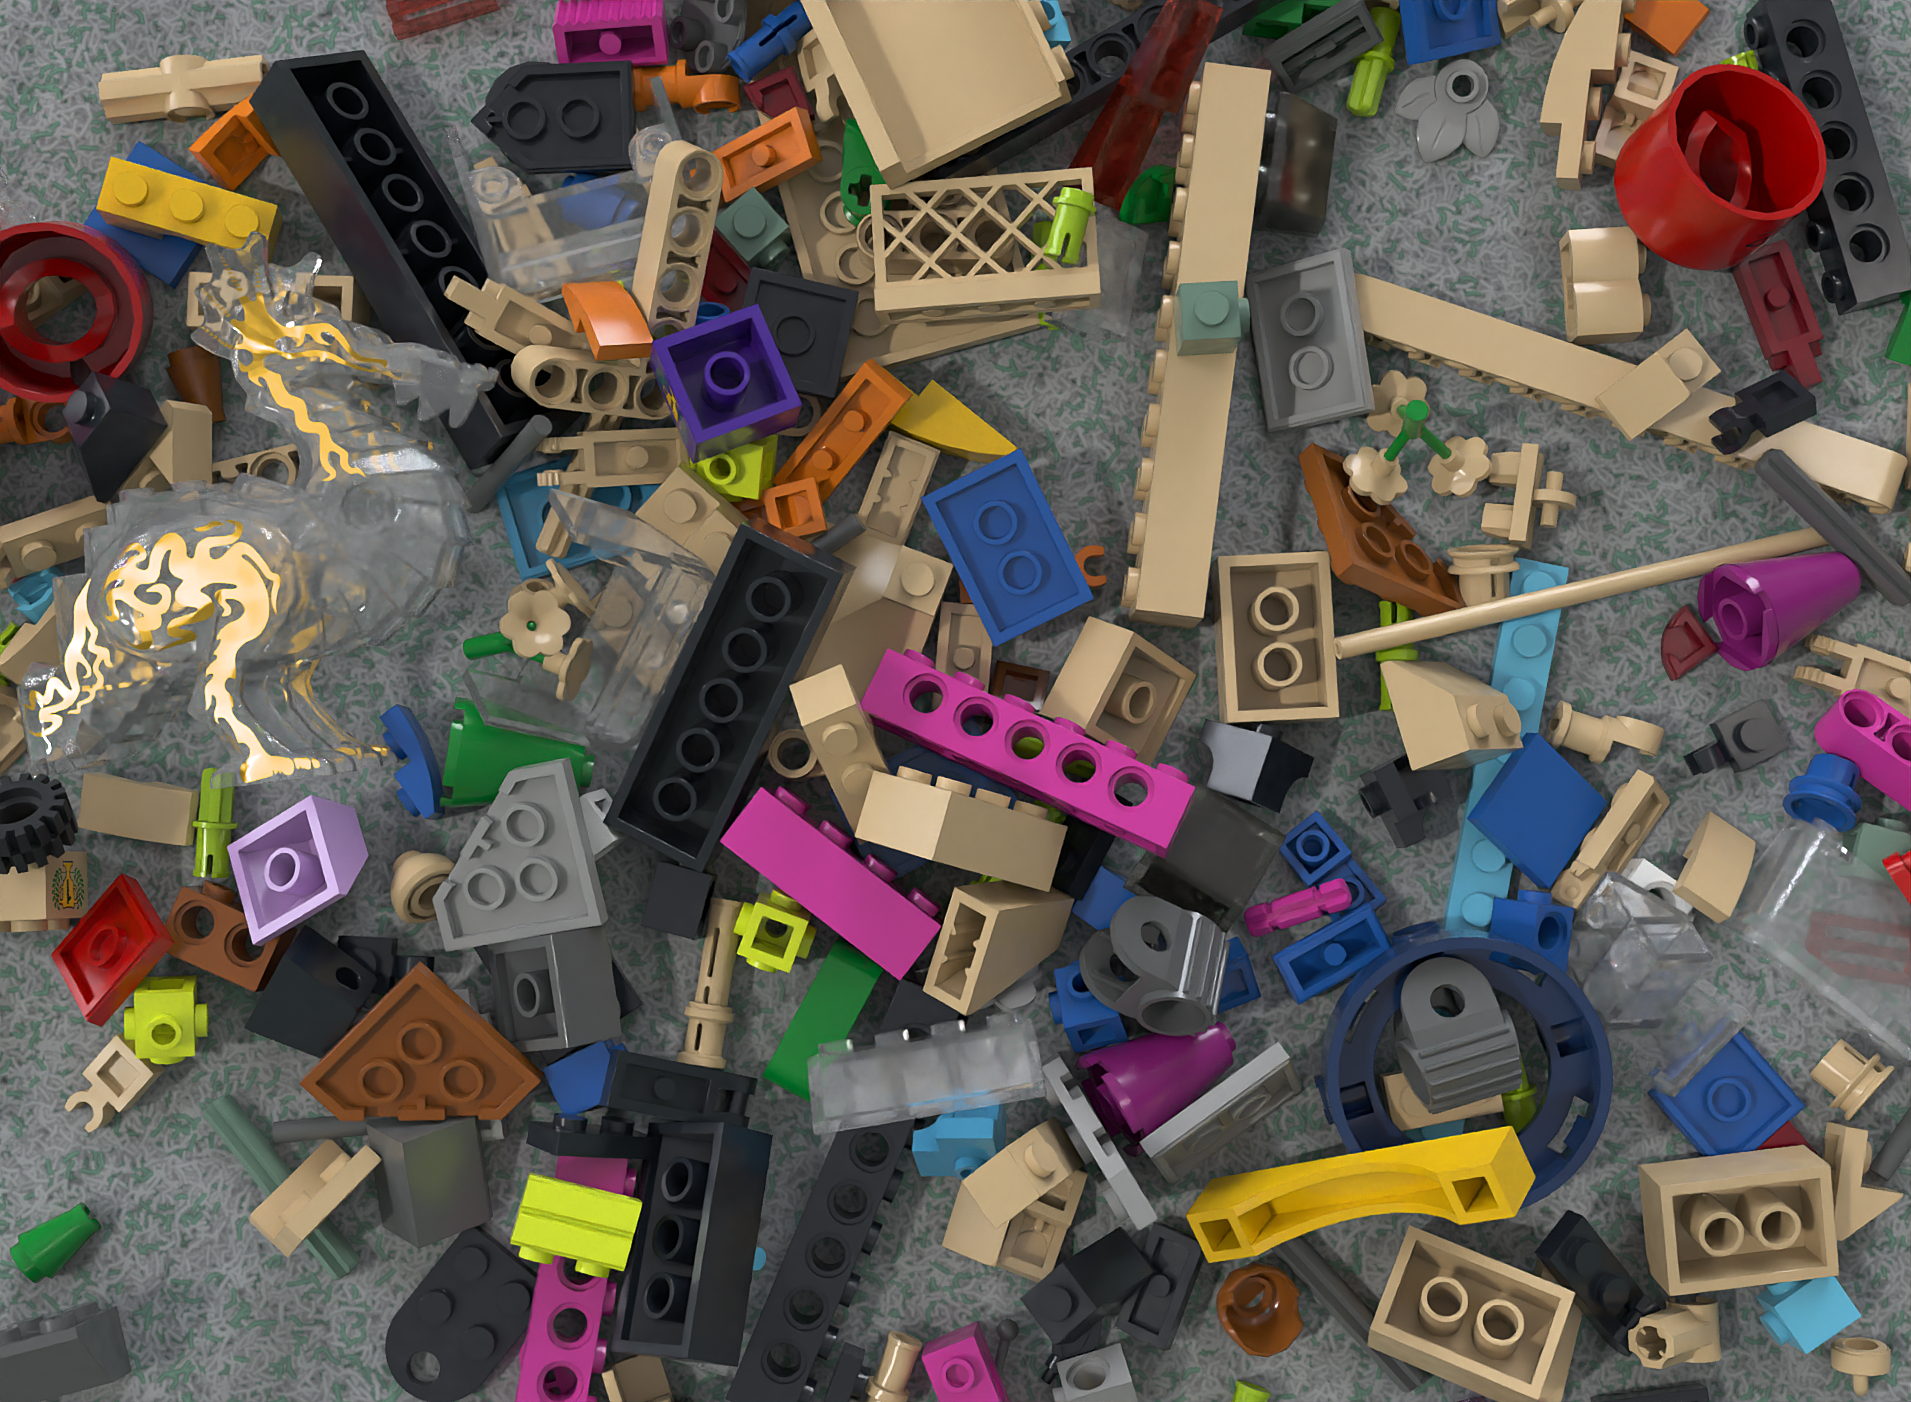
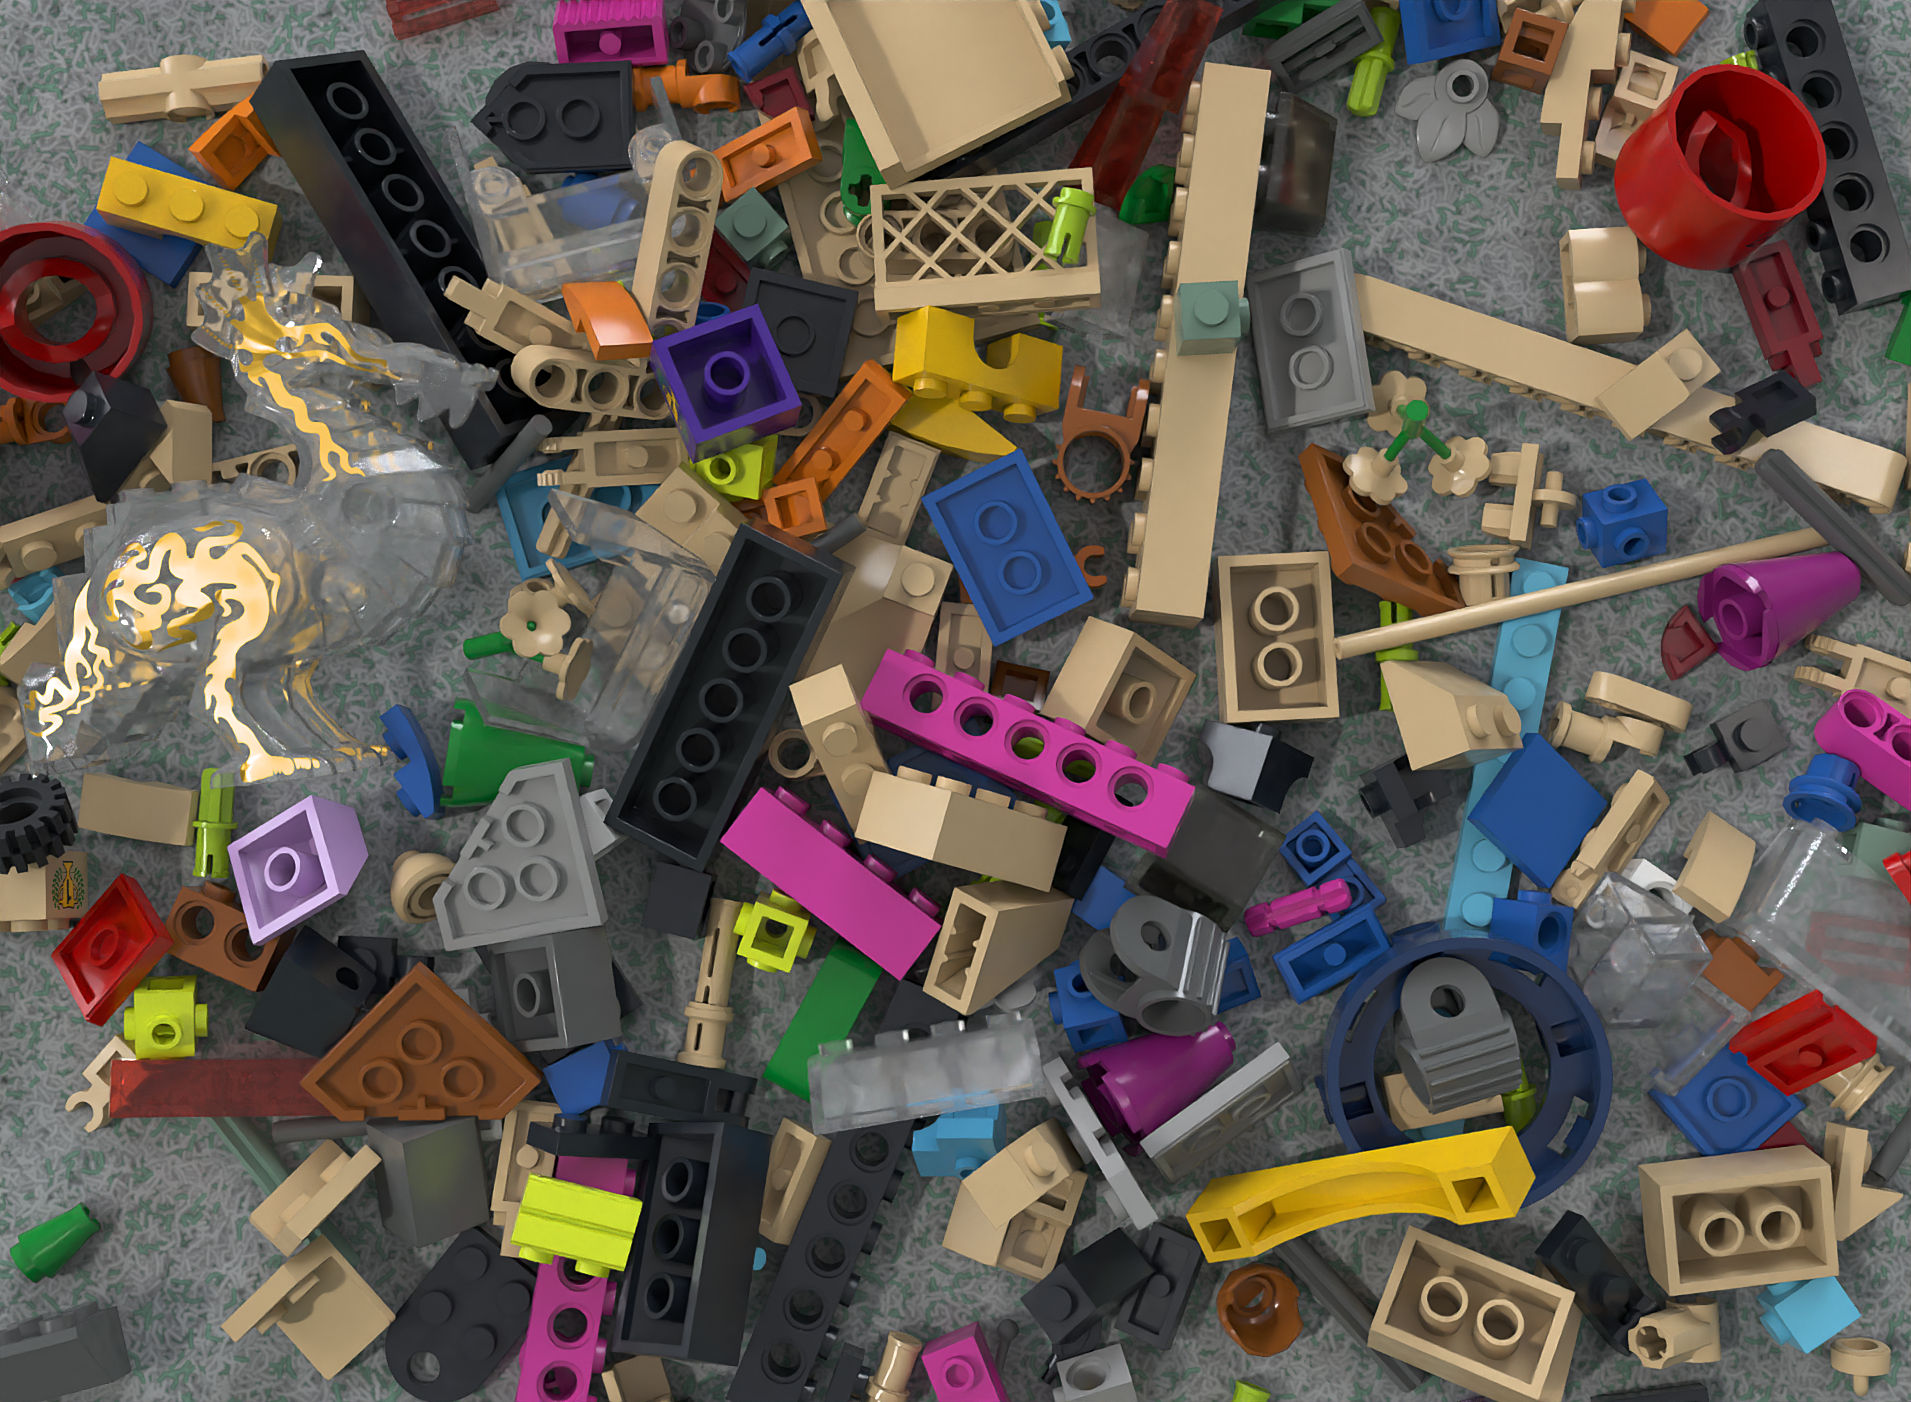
none -> clear red slope [108,1057,335,1118]
none -> tan bracket [221,1234,396,1380]
none -> tan hinge [490,1099,562,1259]
none -> tan plate [759,1117,832,1246]
none -> yellow arch [892,305,1063,423]
none -> dark orange piece [1052,364,1151,505]
none -> dark orange brick [1490,7,1569,95]
none -> blue brick [1576,478,1668,568]
none -> tan beam [1584,671,1693,733]
none -> dark orange brick [1682,929,1785,1016]
none -> red plate [1728,989,1878,1097]

